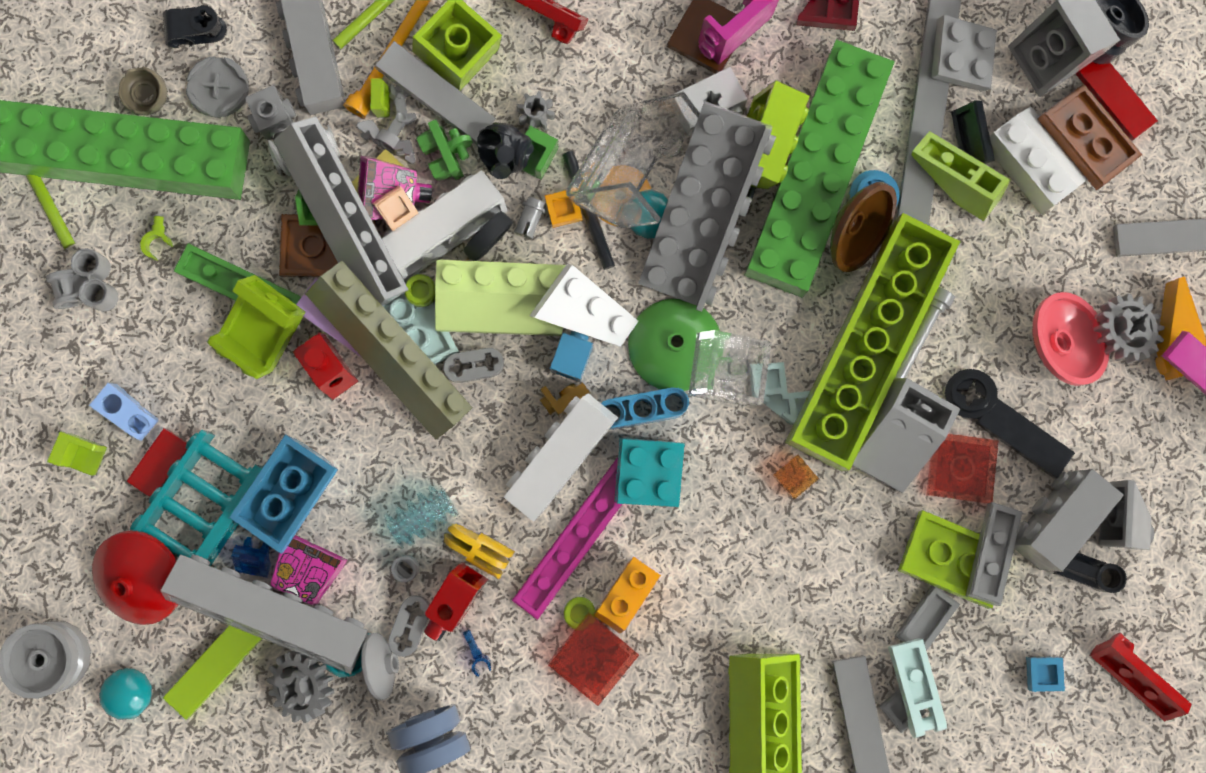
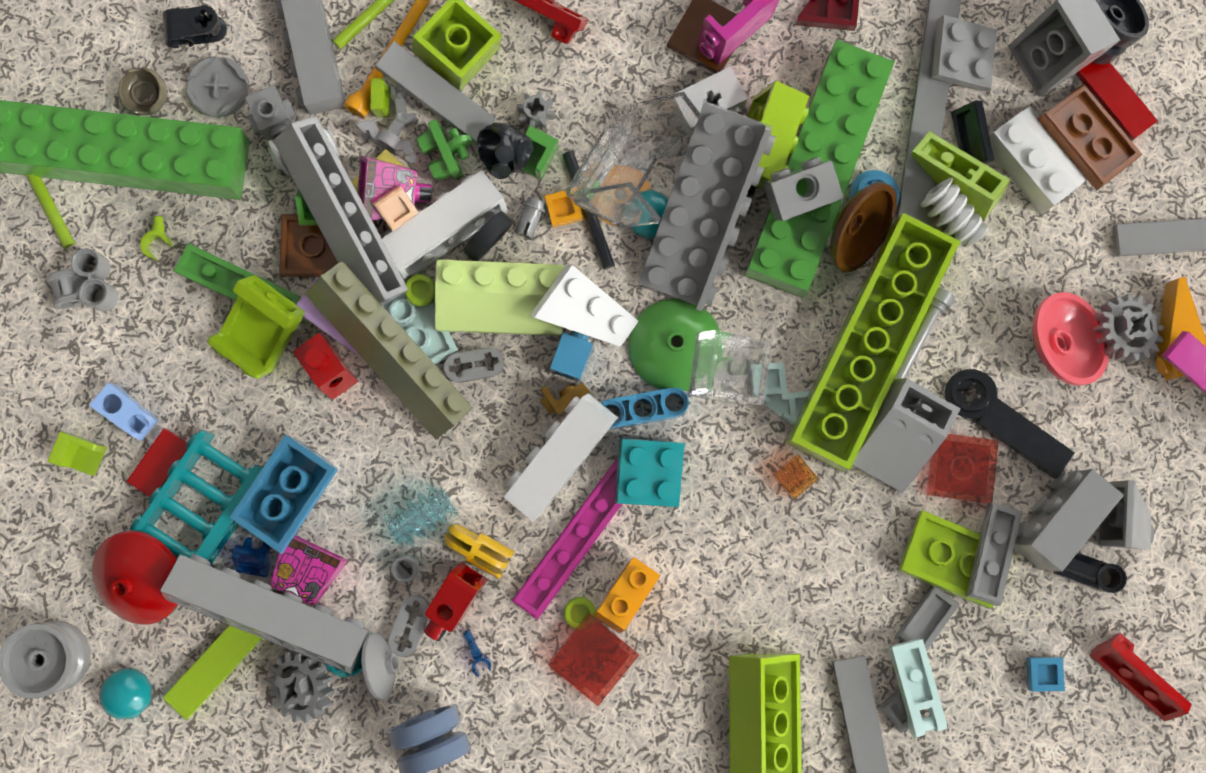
none -> light grey brick [763,157,844,221]
none -> white piece [920,177,989,247]

